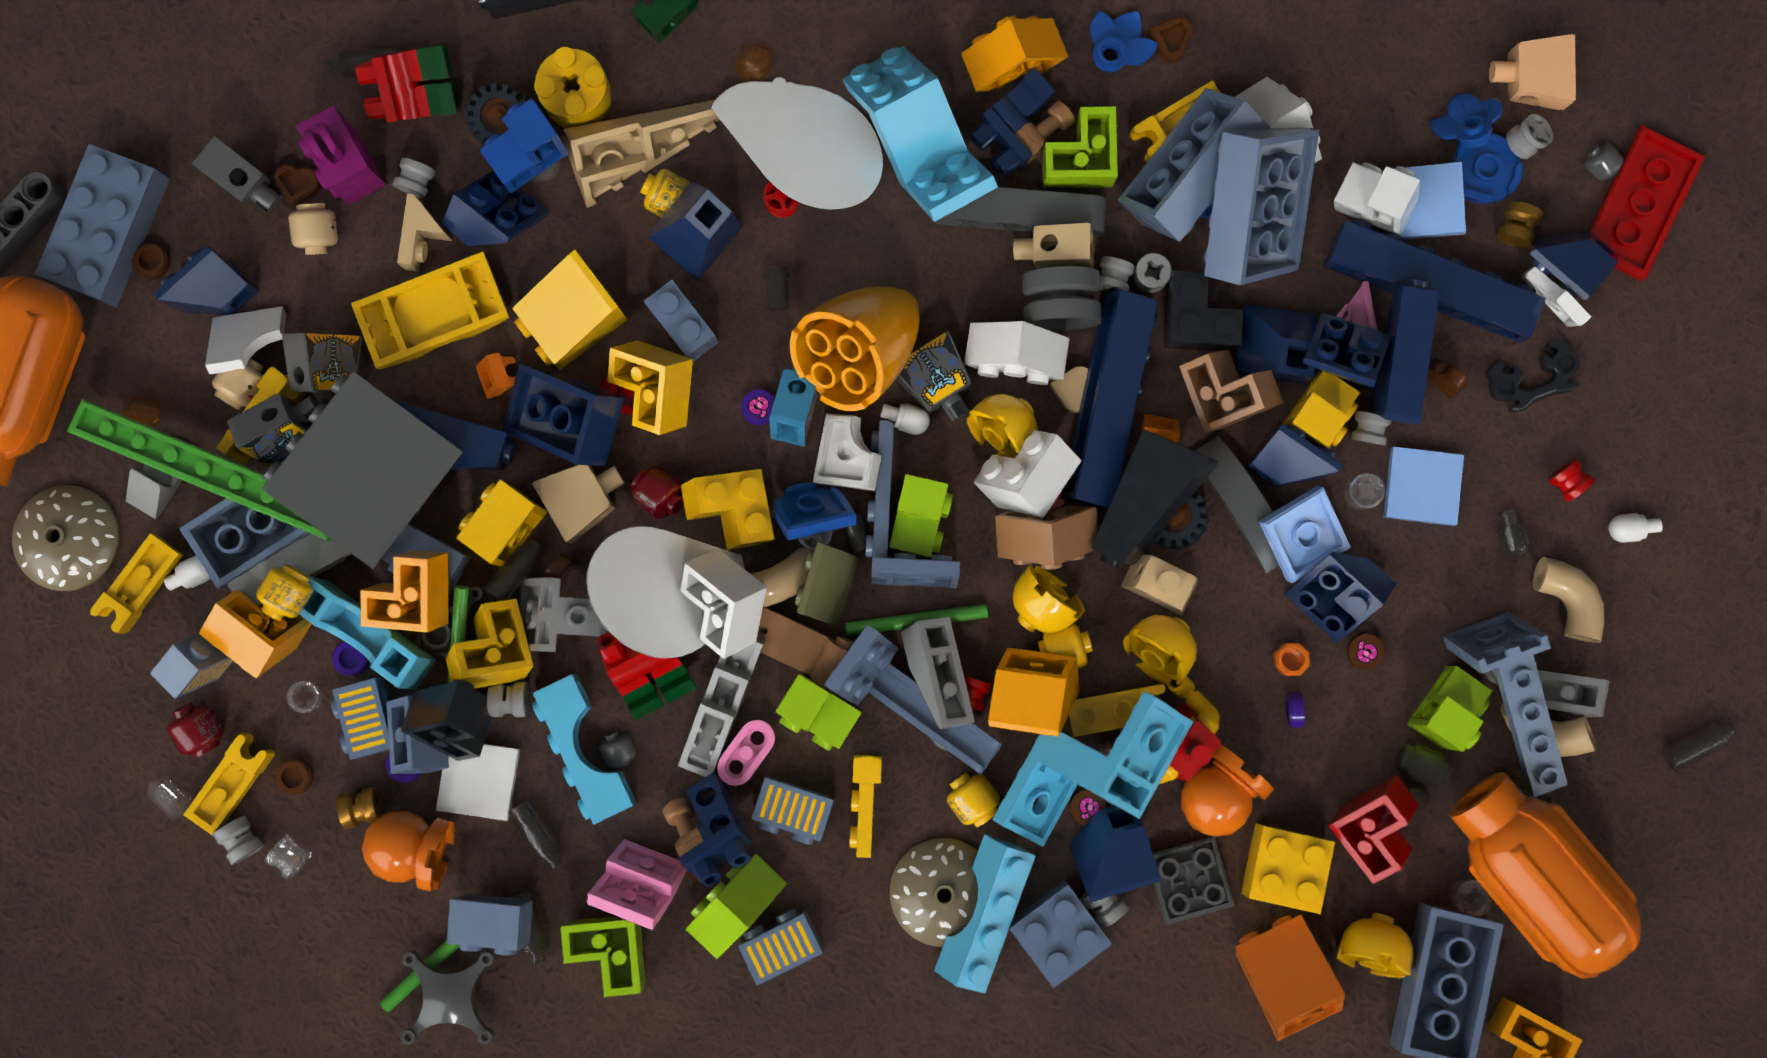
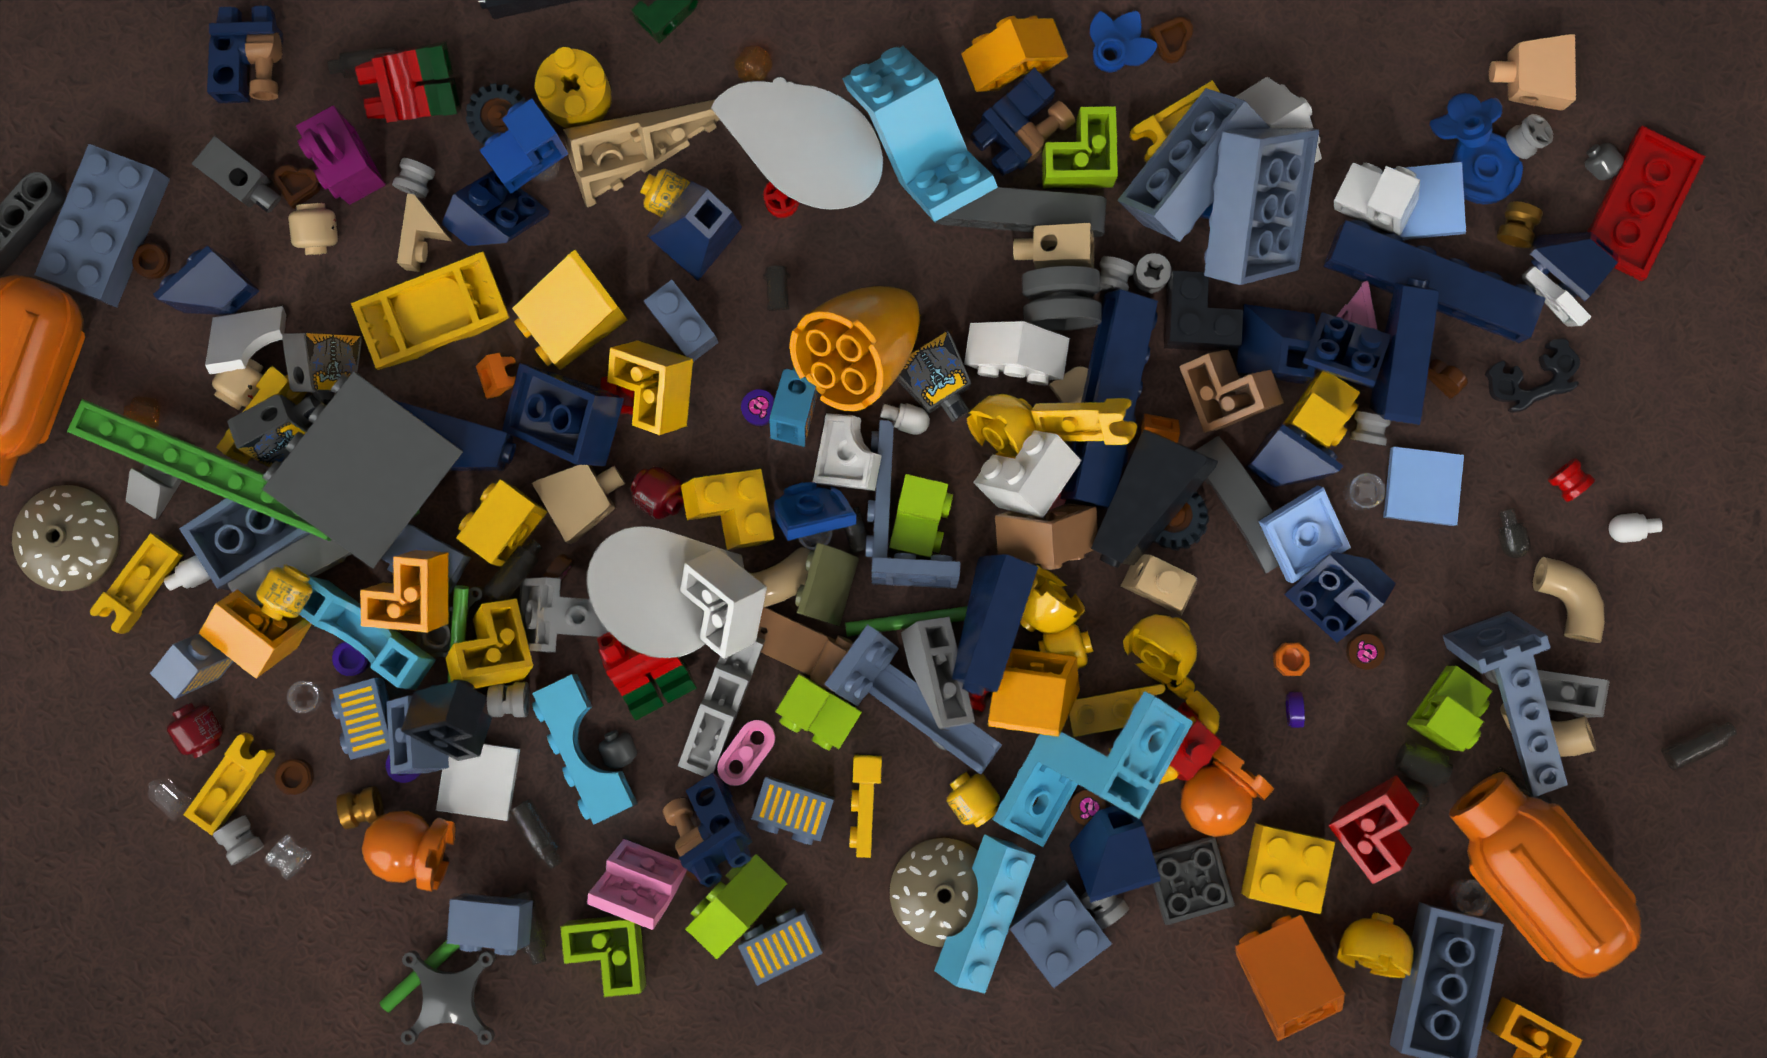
none -> dark blue hips [207,6,283,103]
none -> dark blue slope [952,554,1038,696]
none -> yellow plate [1031,398,1137,445]

